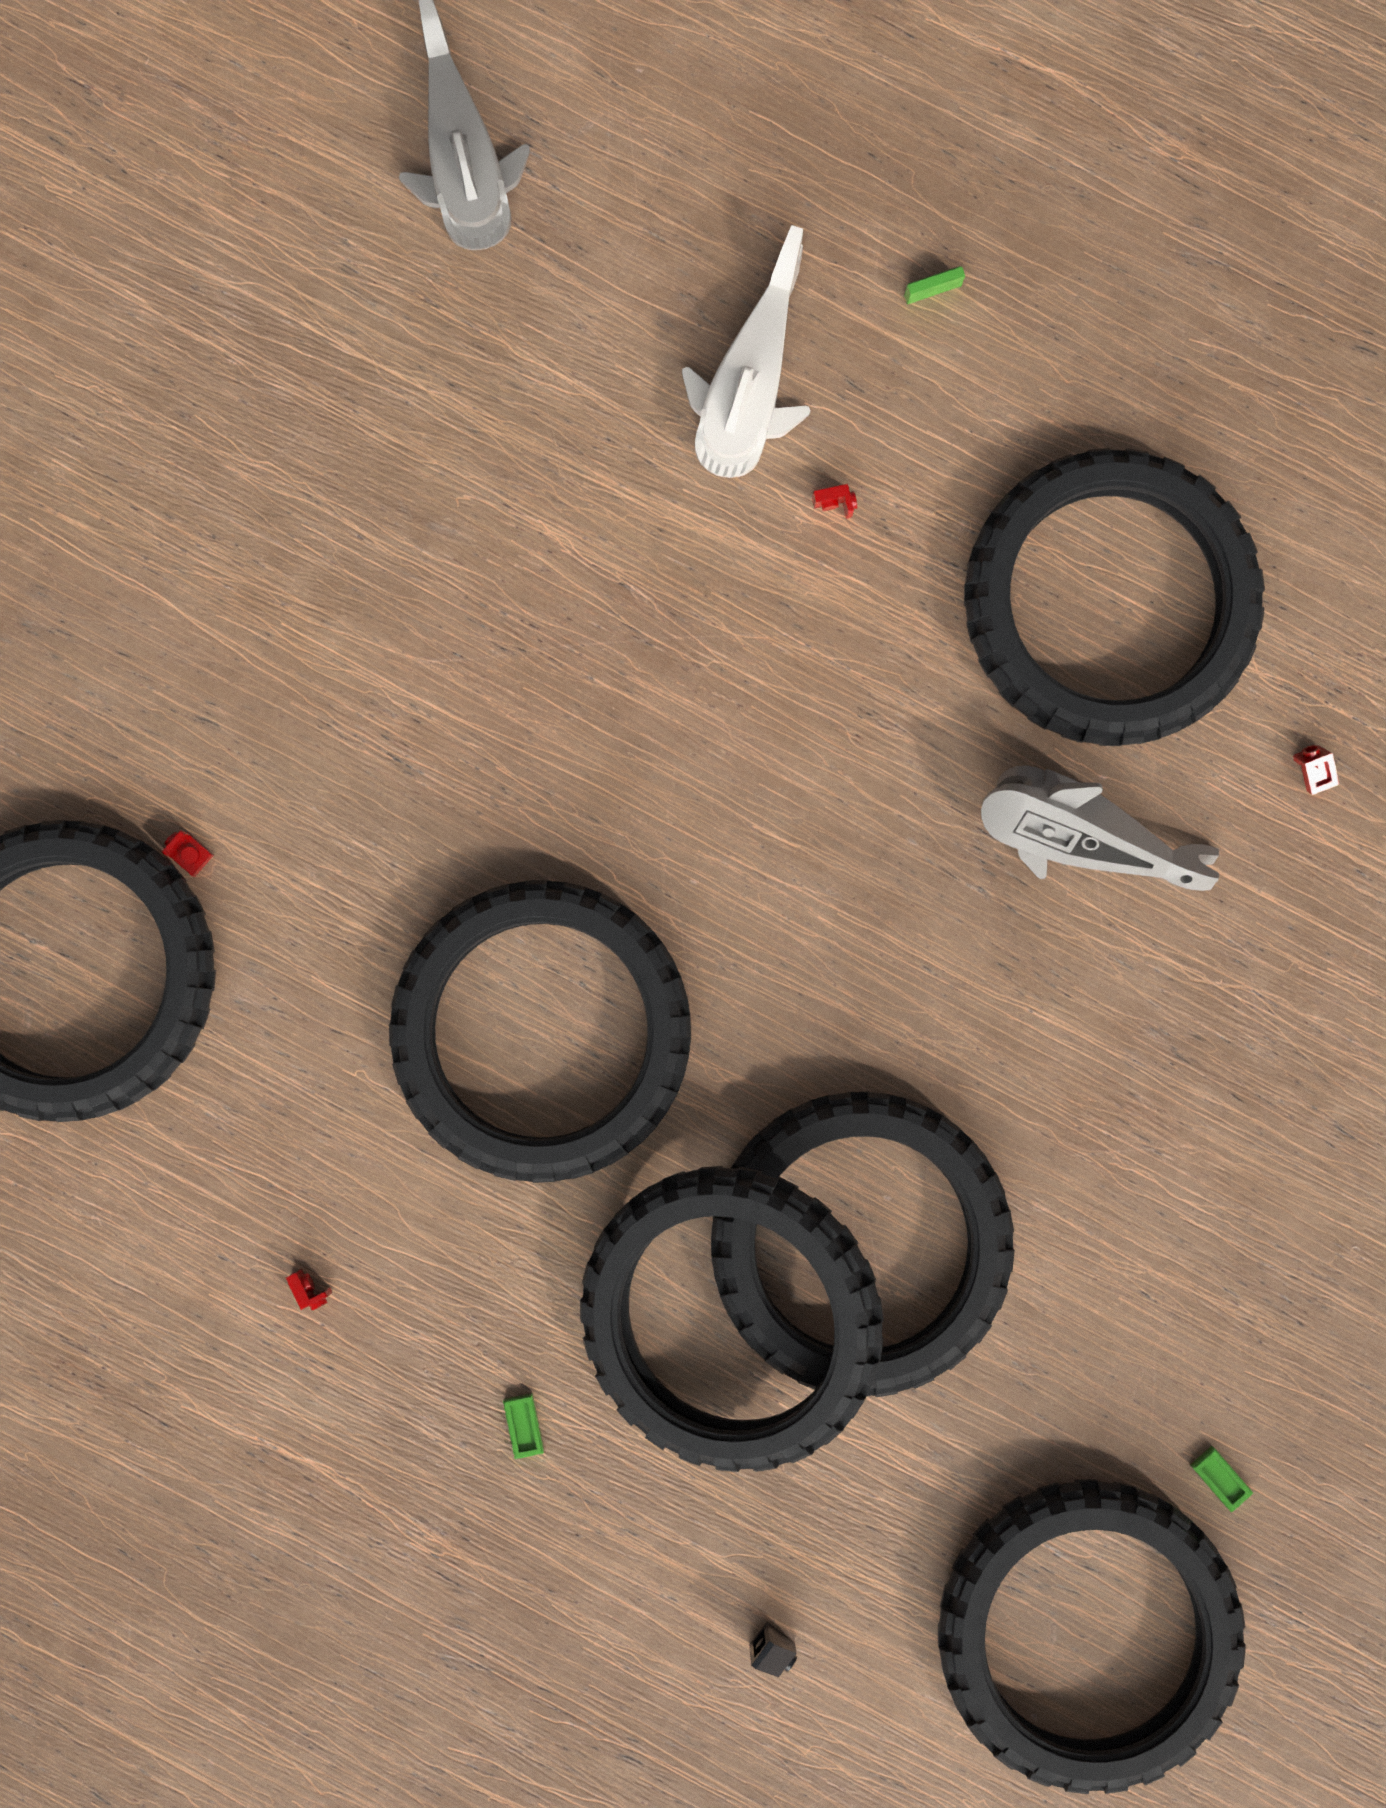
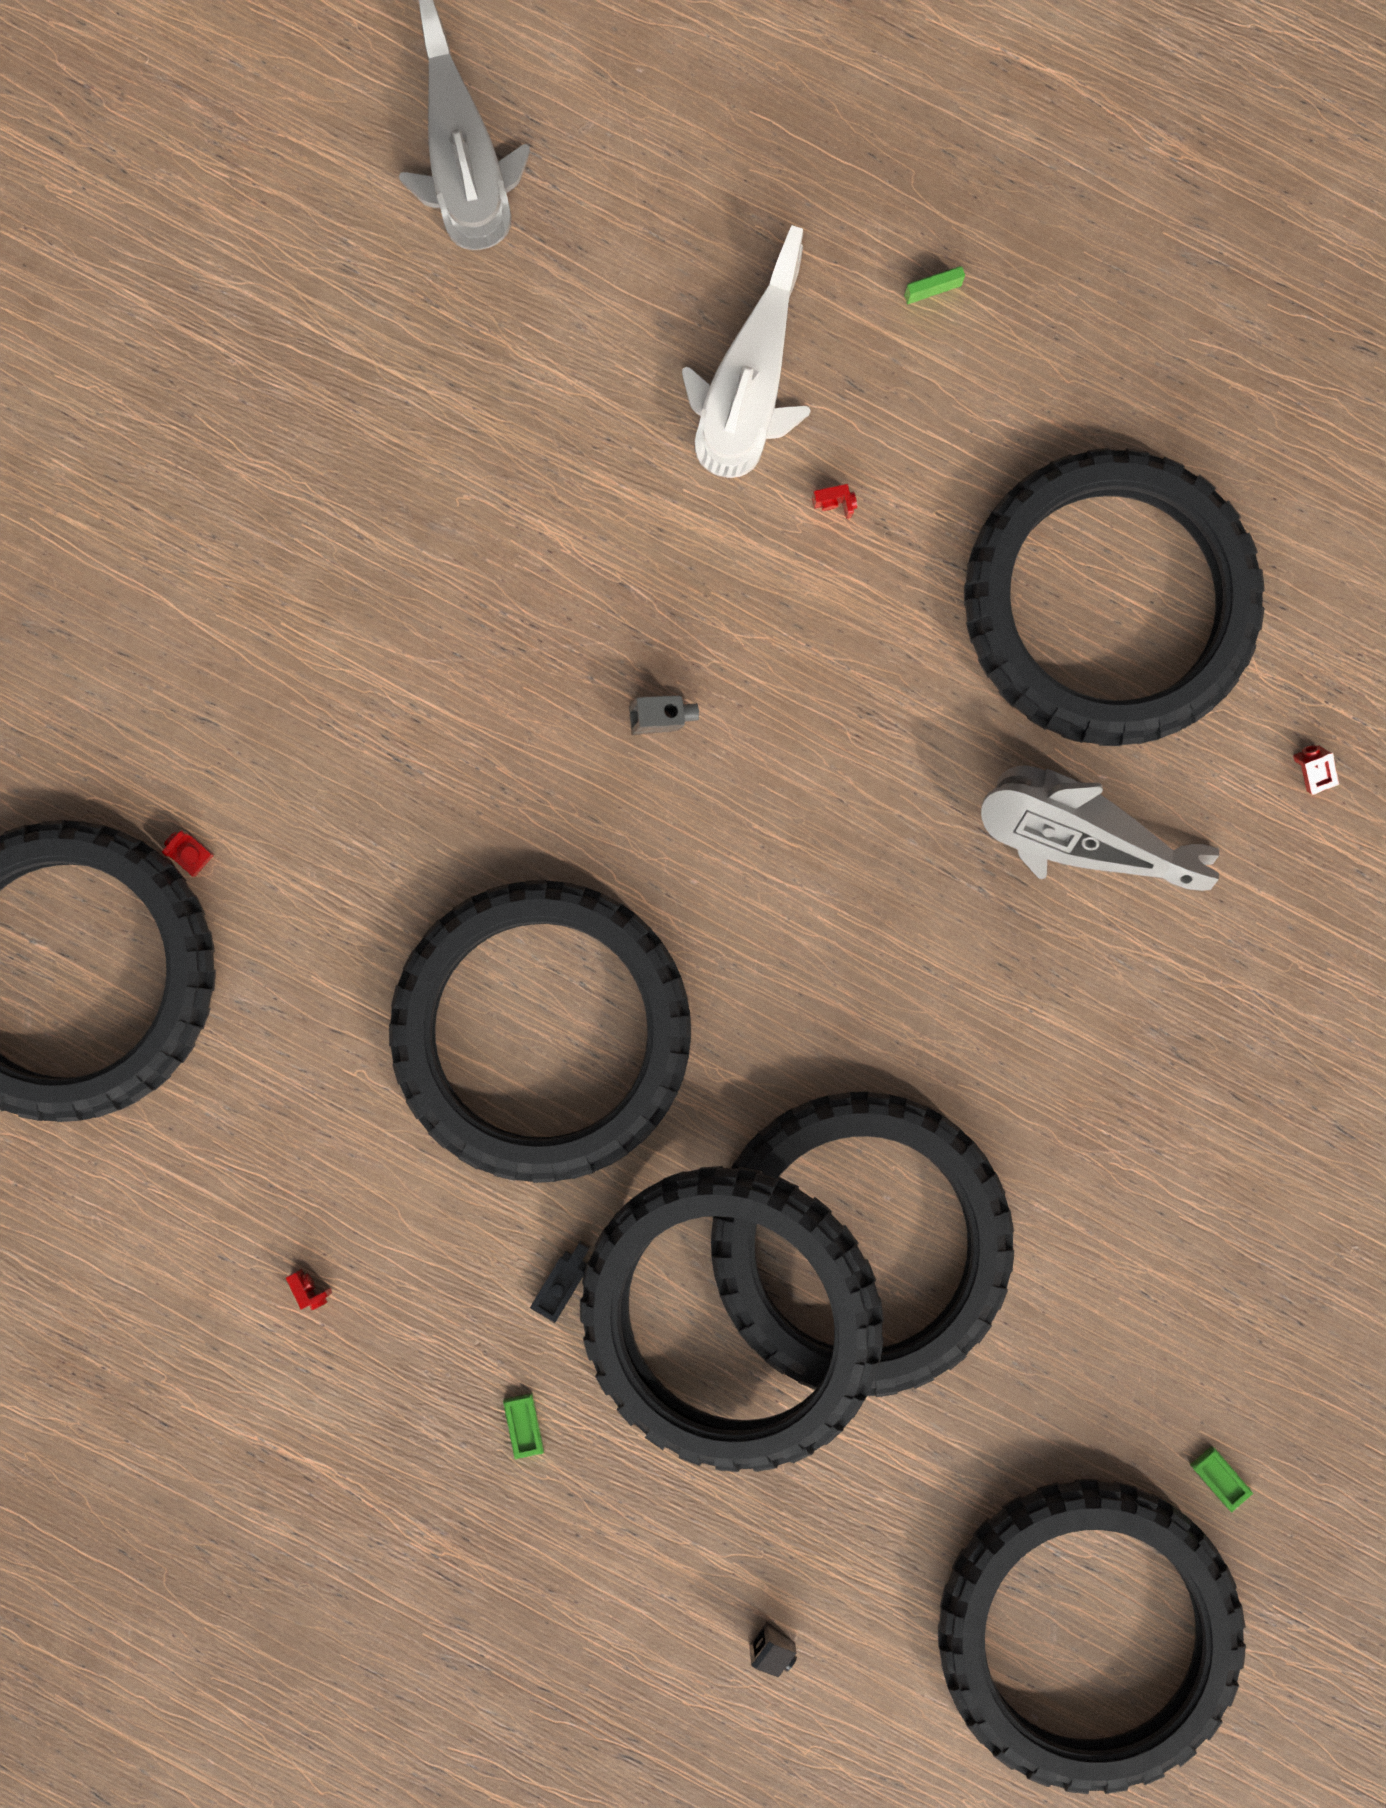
none -> black hinge [530,1240,590,1323]
none -> dark grey torso [629,696,699,735]

